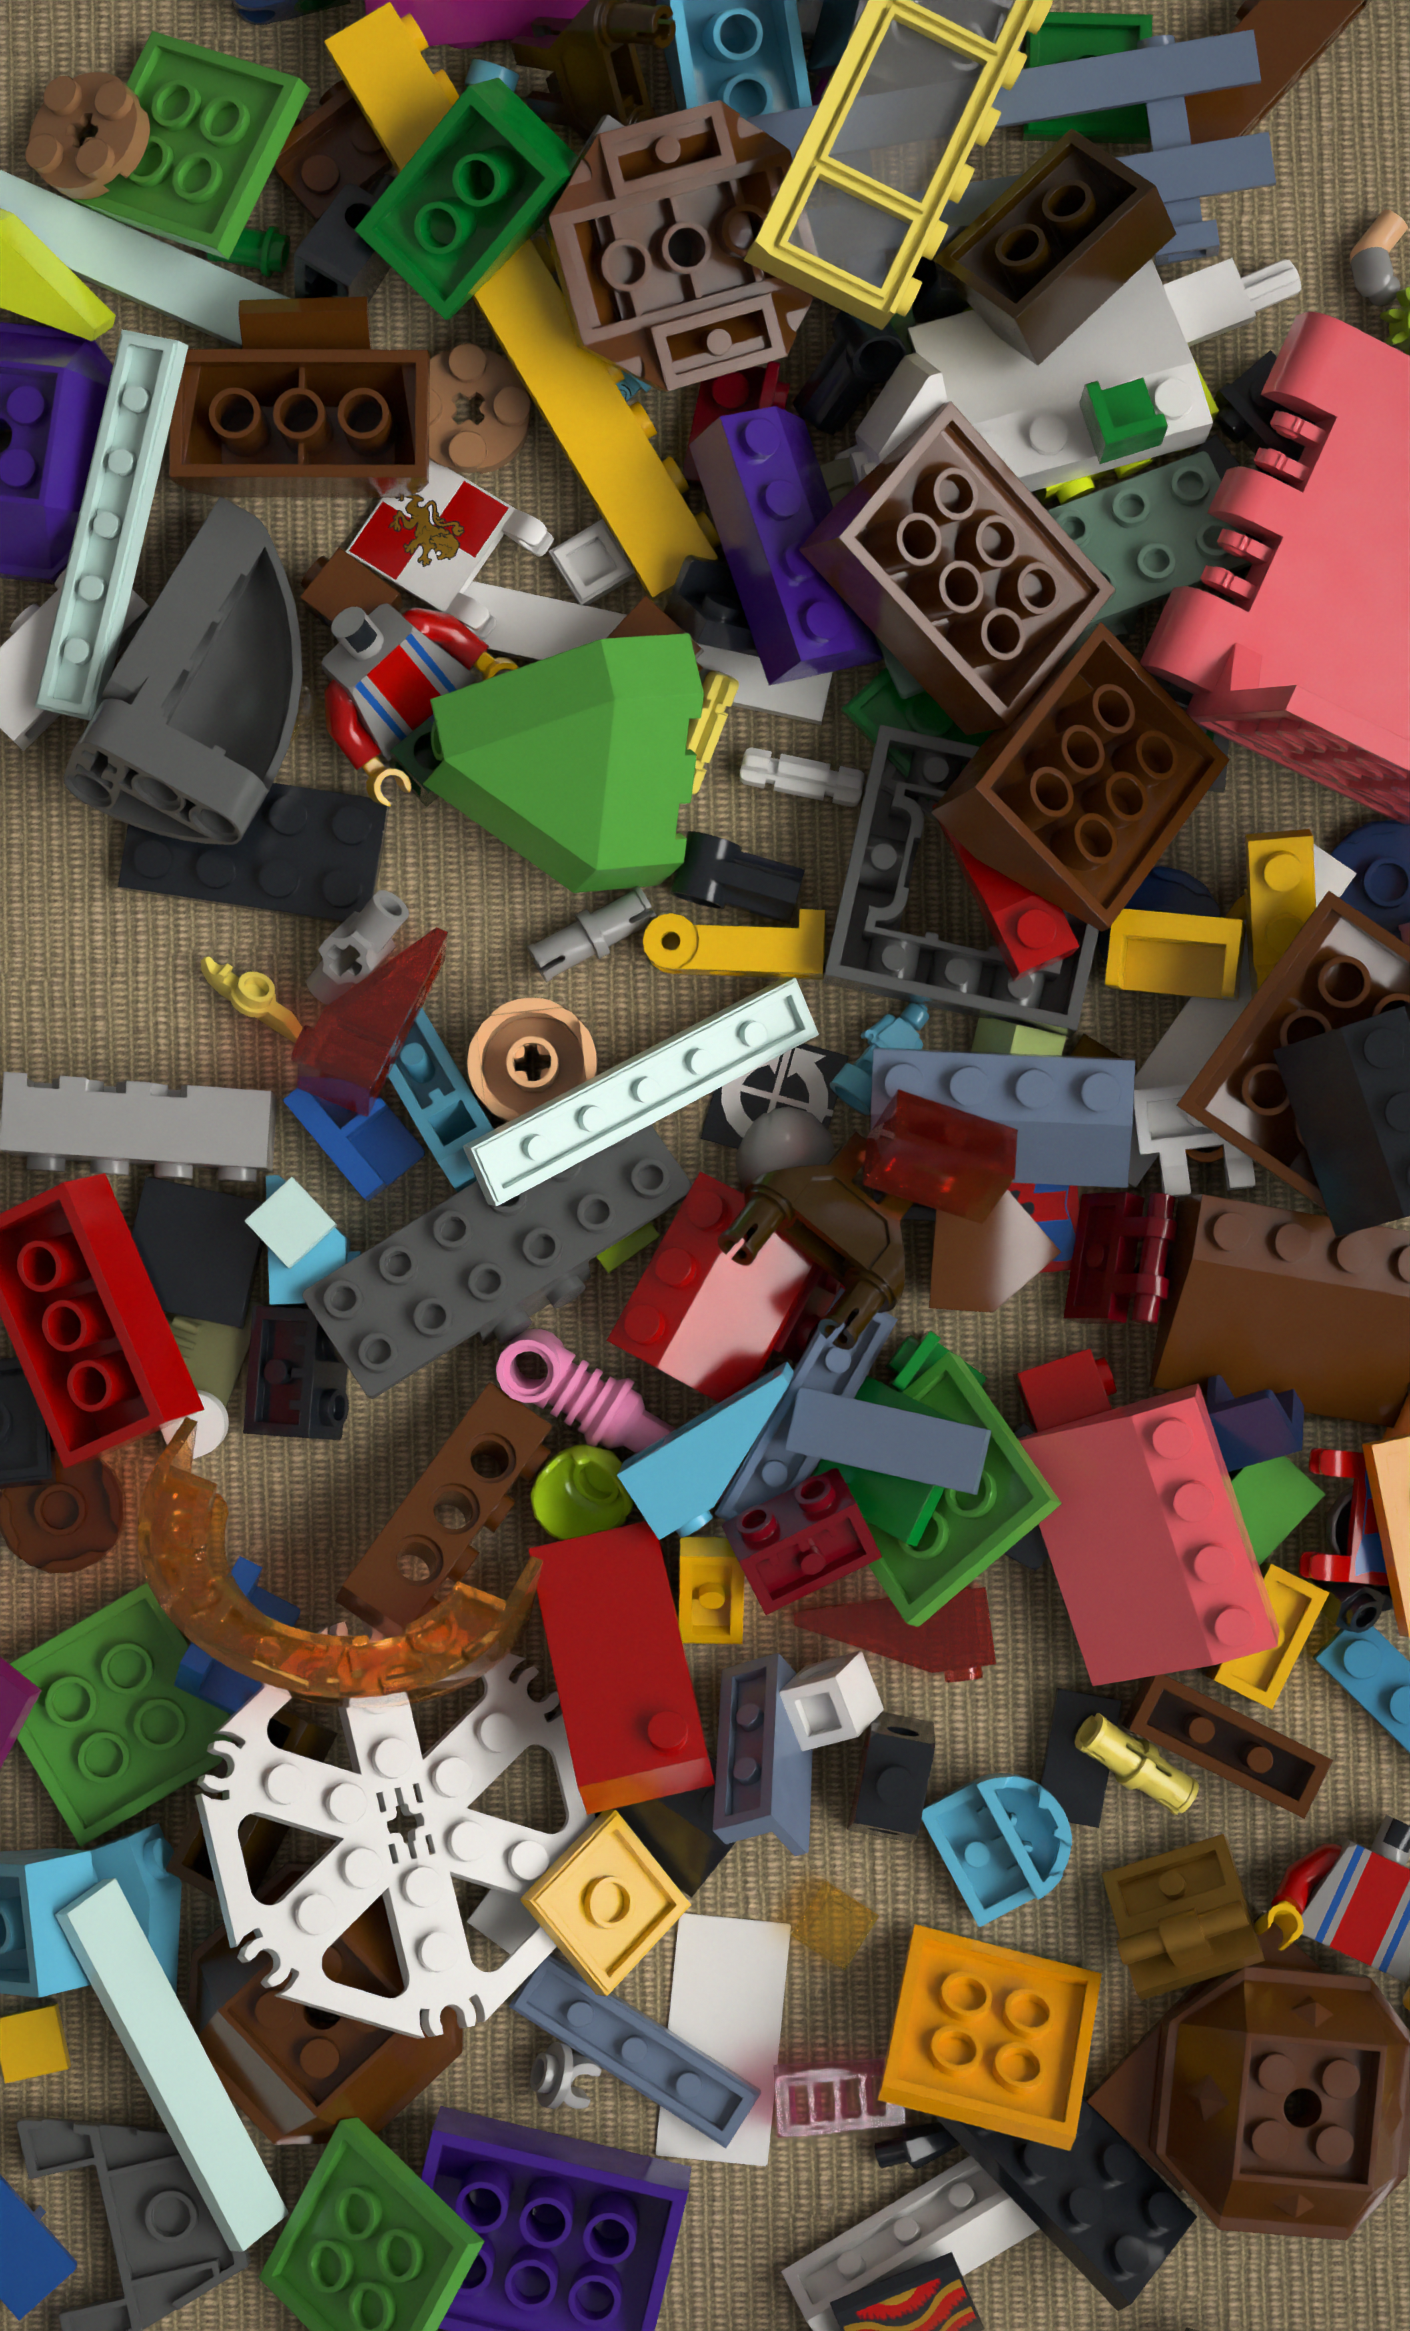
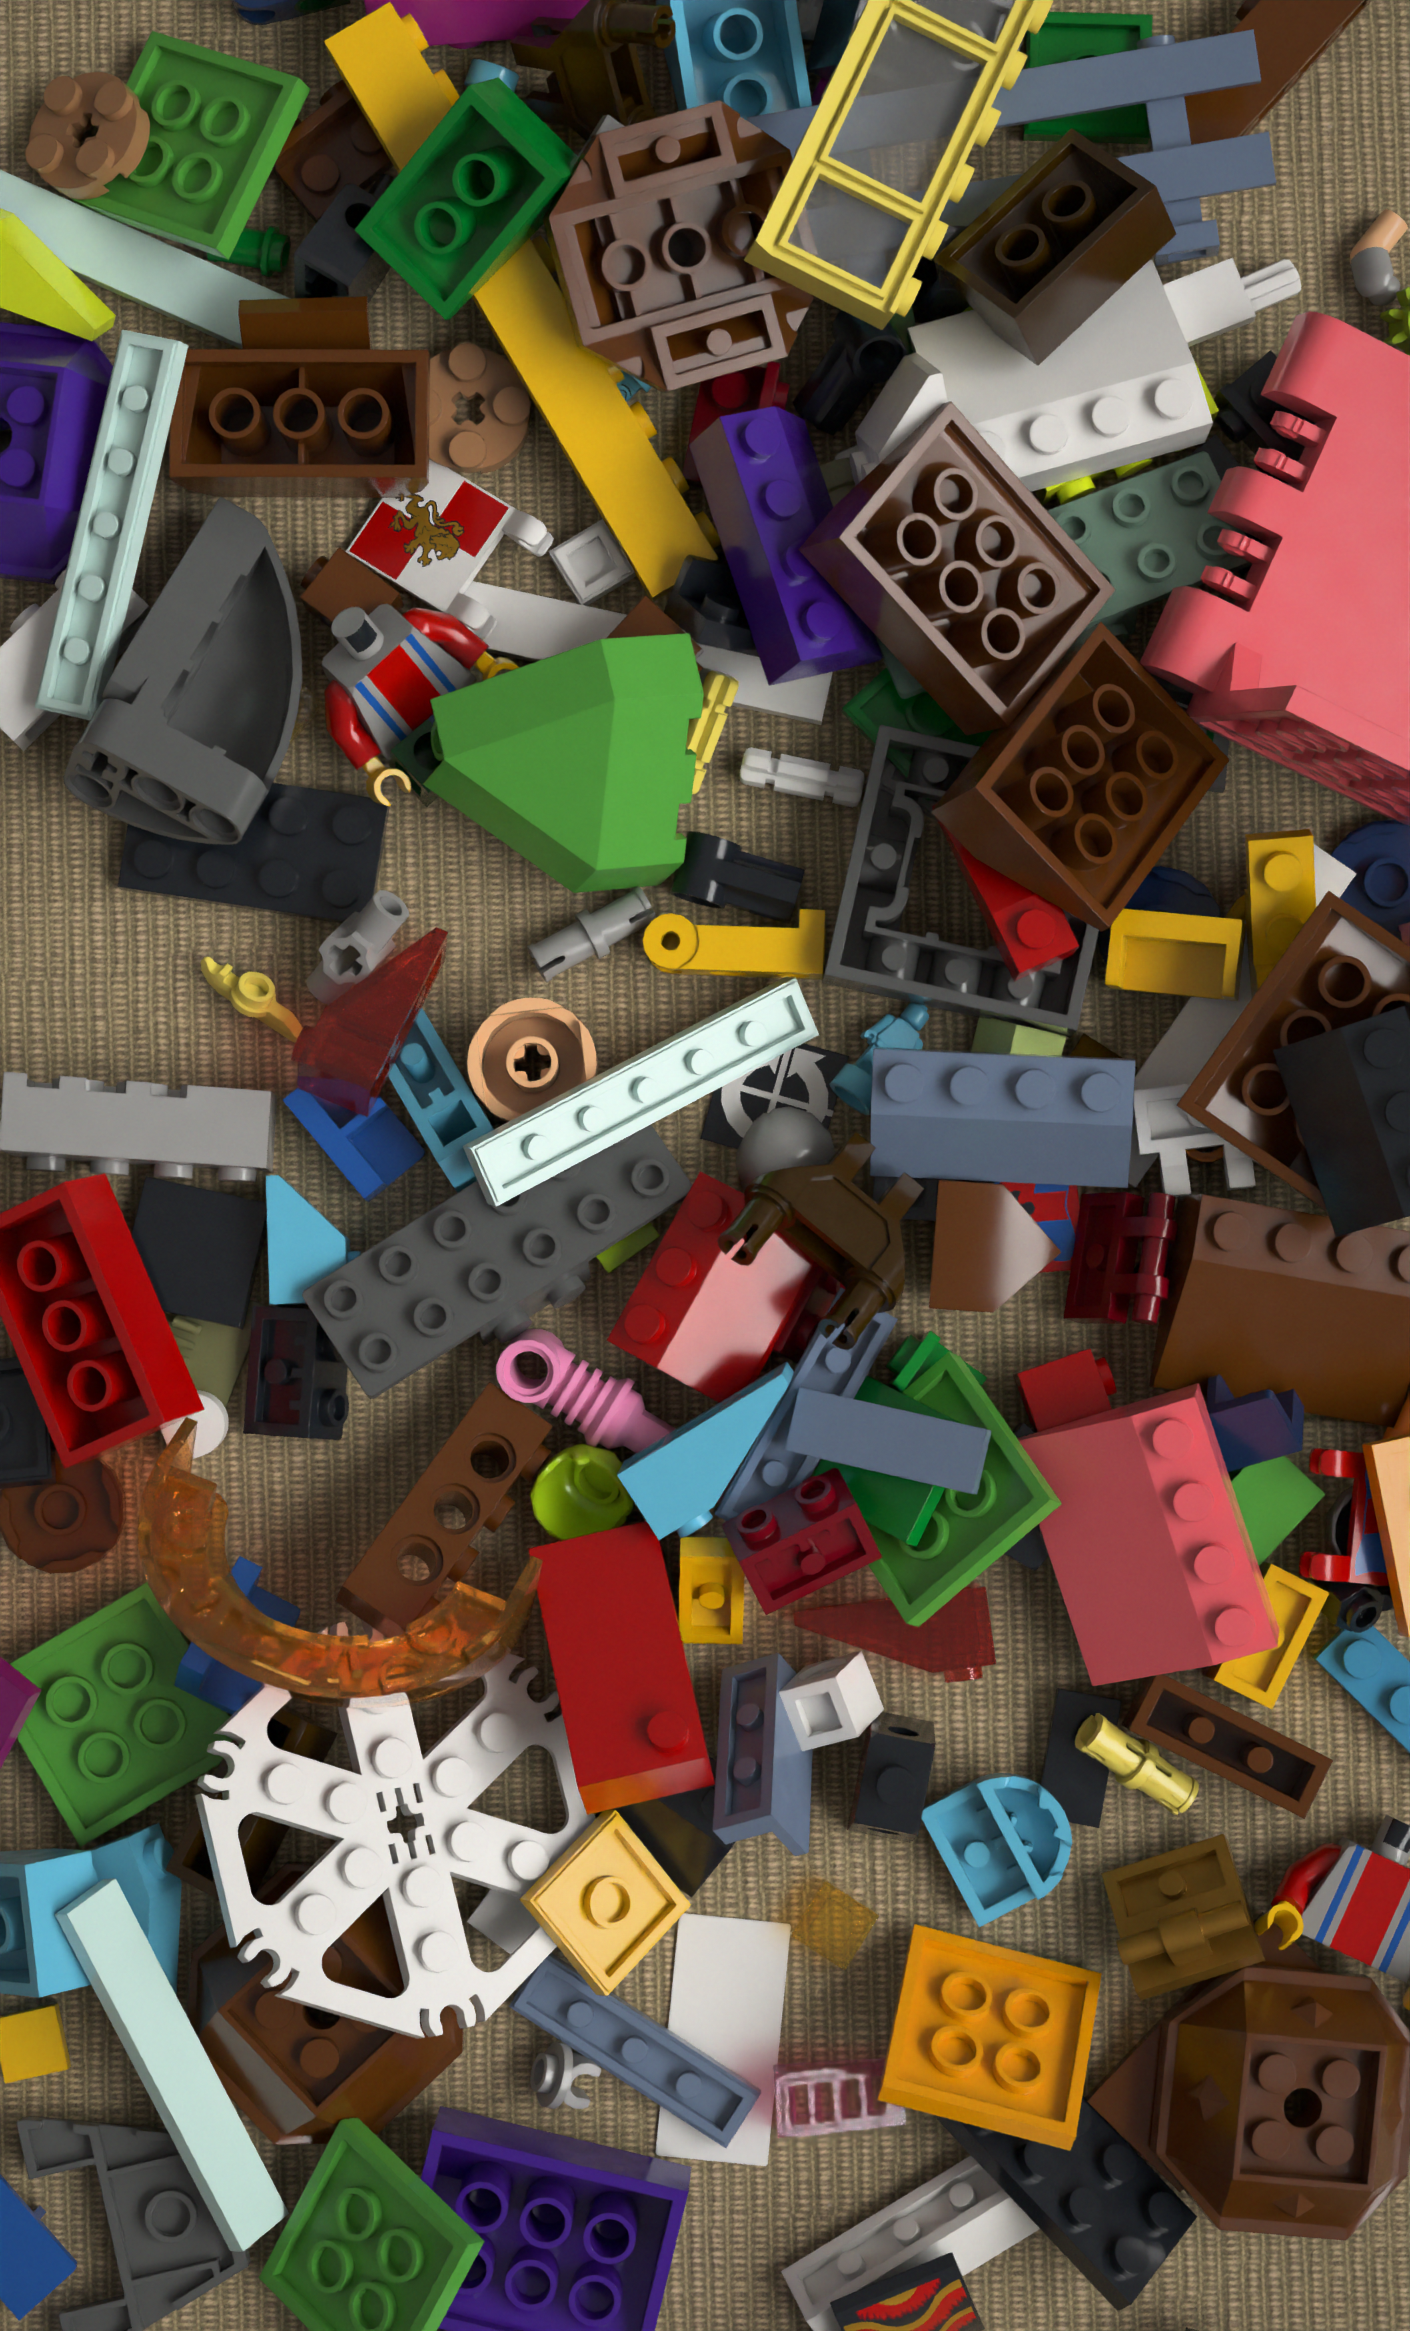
light aqua tile [245,1177,337,1269] -> none
clear red brick [863,1089,1018,1224] -> none
black bar [874,2122,961,2169] -> none
green panel [1079,377,1168,465] -> none

